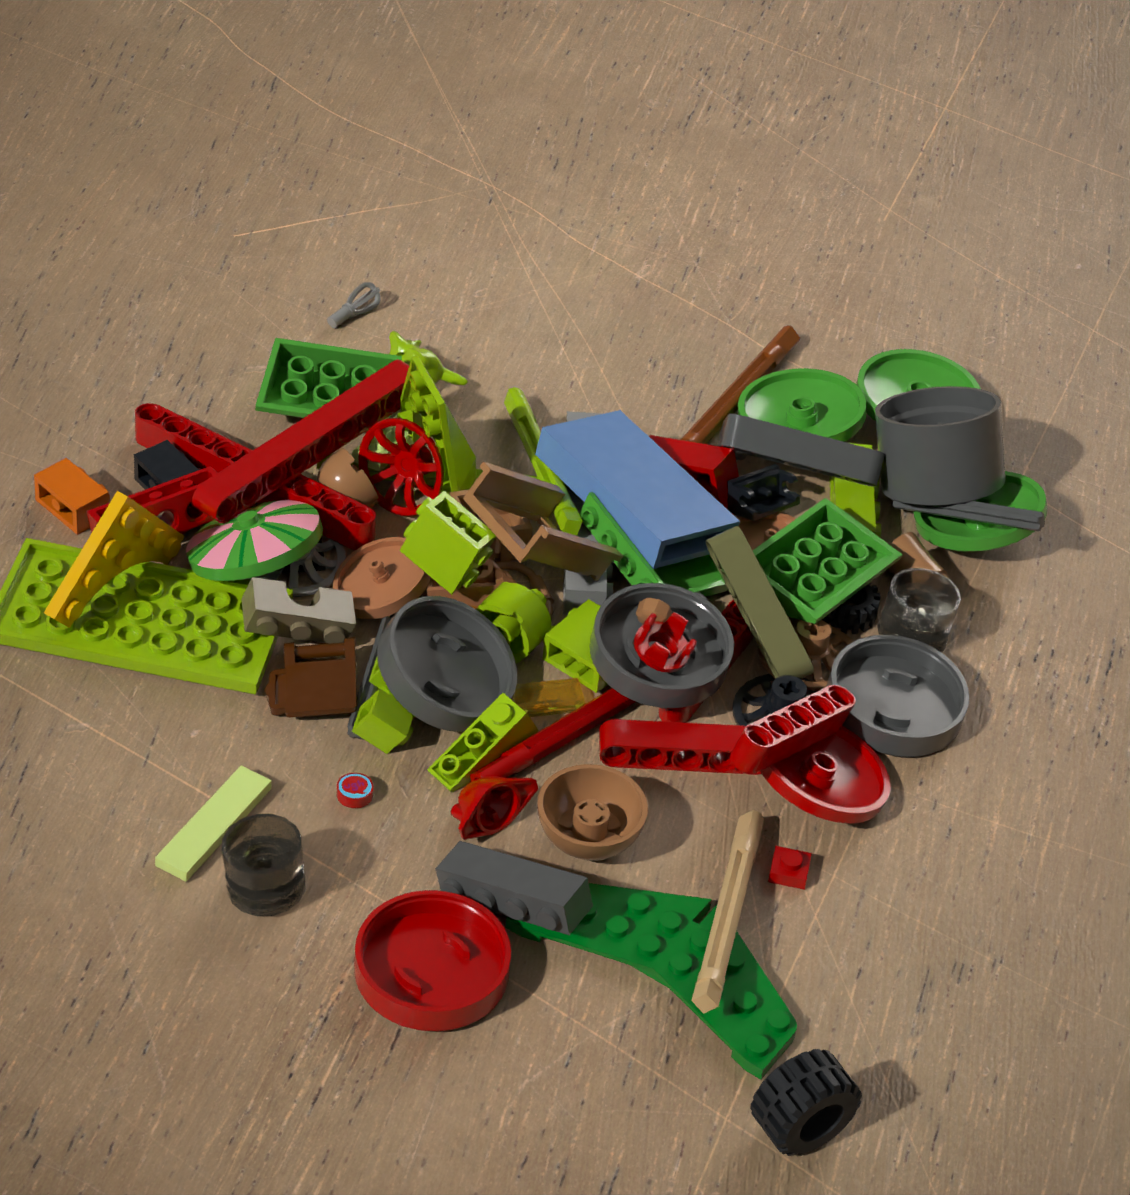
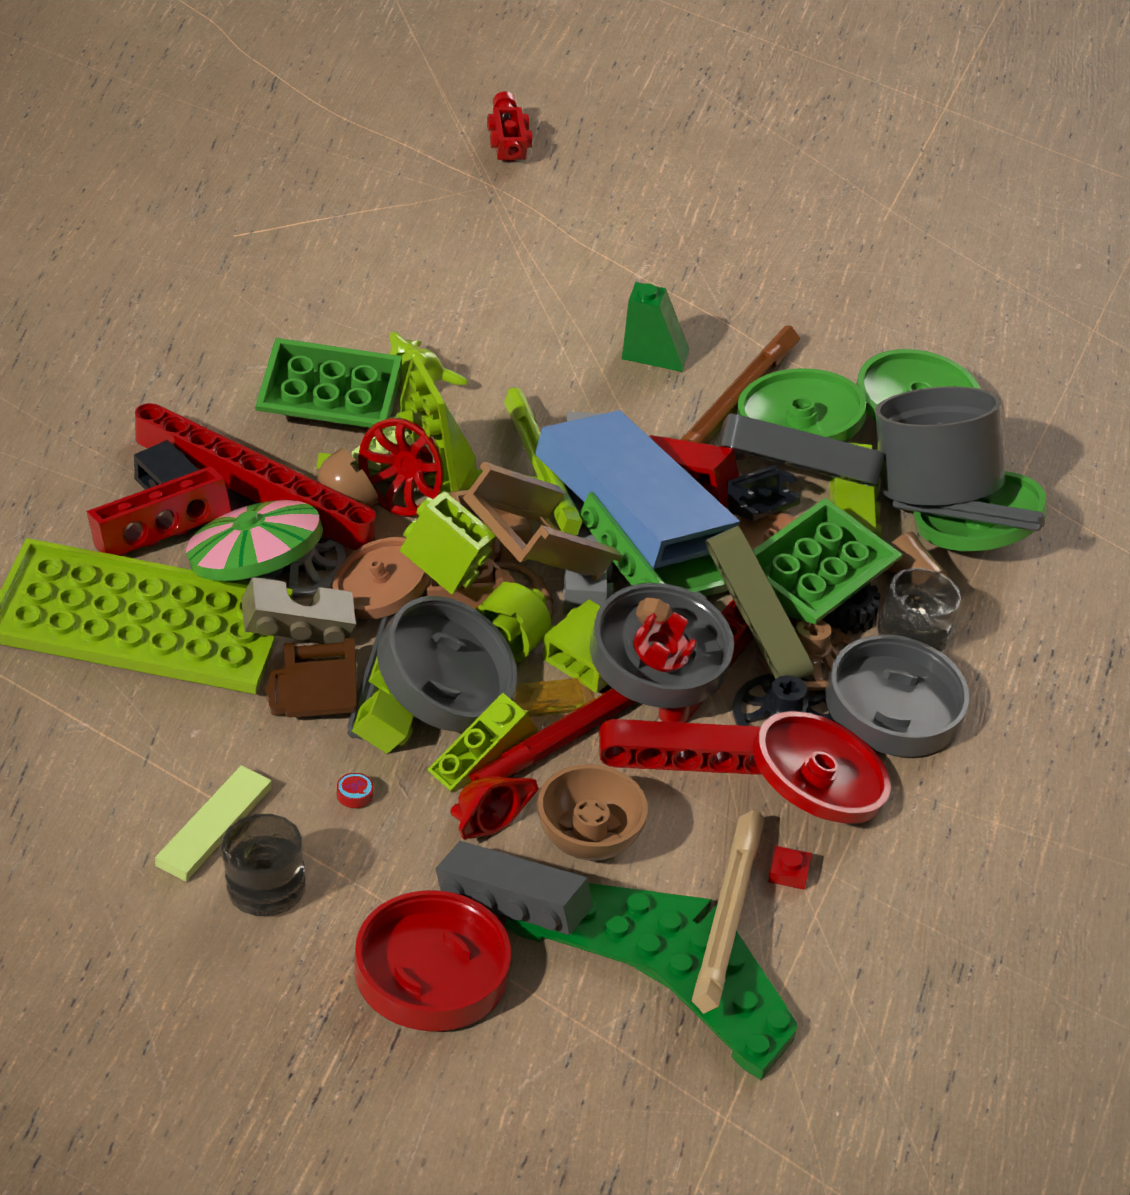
orange brick [34,458,110,535] -> none
yellow plate [44,491,184,628] -> none
red beam [192,359,409,523] -> none
light grey piece [327,282,381,328] -> none
red beam [730,685,856,774] -> none
black tyre [750,1049,862,1156] -> none
none -> red brick [487,91,532,161]
none -> green slope [622,282,689,372]

